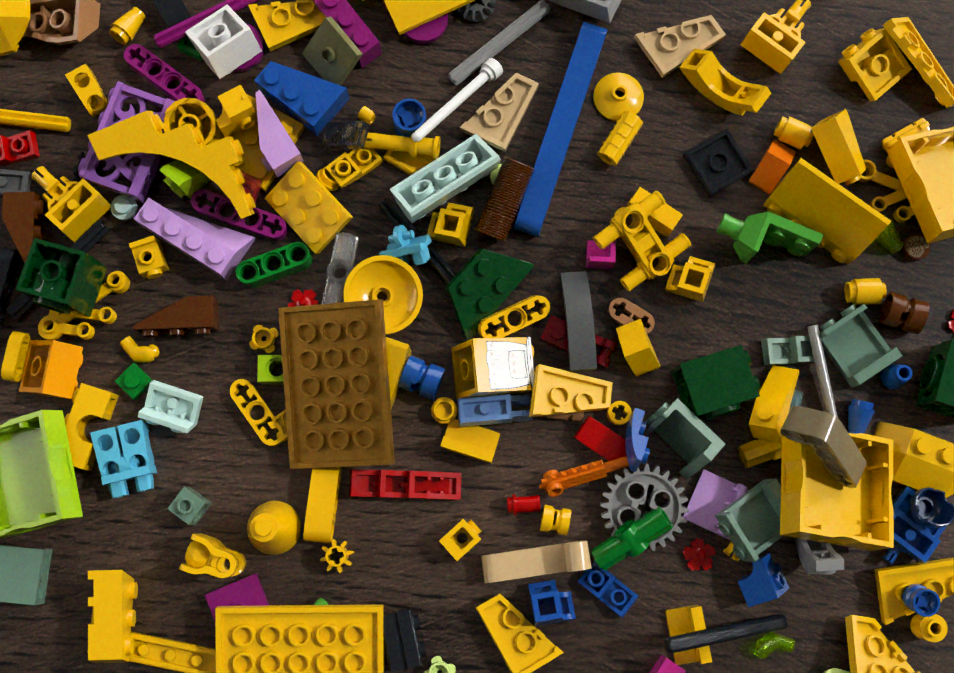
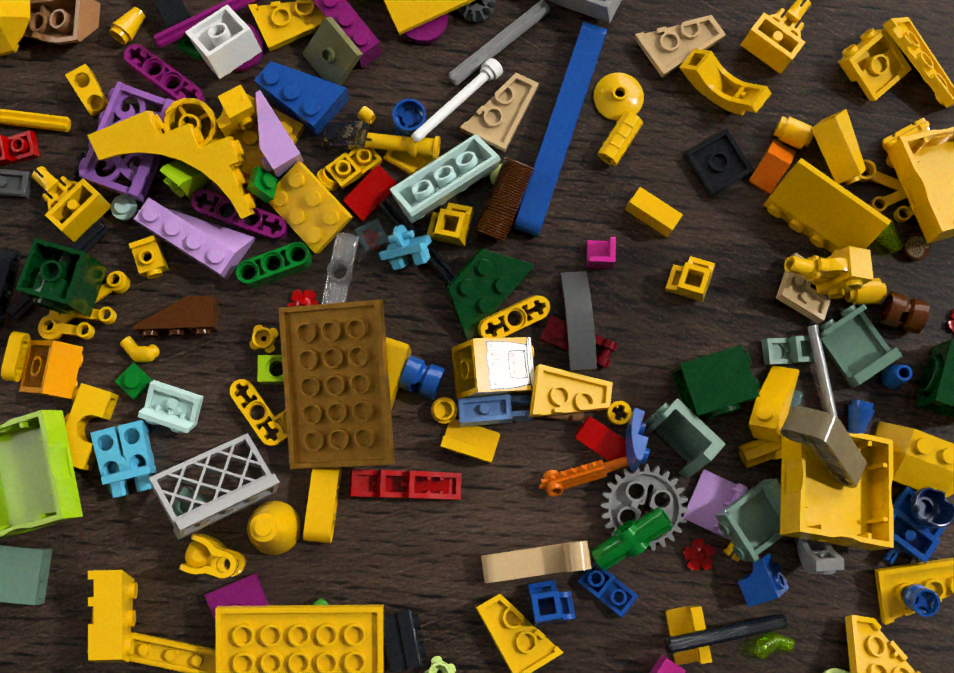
reddish brown slope [2,192,46,263] -> none
yellow gear [320,539,354,573] -> none
yellow dish [343,255,423,334] -> none
yellow brick [439,519,482,561] -> none
red pin [507,494,540,516] -> none
yellow wheel [540,505,571,536] -> none
yellow piece [592,191,692,292] -> none
medium nougat beam [607,298,655,335] -> none
yellow slope [616,318,661,377] -> none
bright green plate [716,212,824,263] -> none
yellow brick [910,614,948,642] -> none
none -> light grey fence [149,433,280,540]
none -> green plate [247,165,278,203]
none -> red slope [343,164,397,222]
none -> clear light blue tile [355,219,389,254]
none -> tan plate [776,253,831,324]
none -> yellow brick [784,246,874,299]

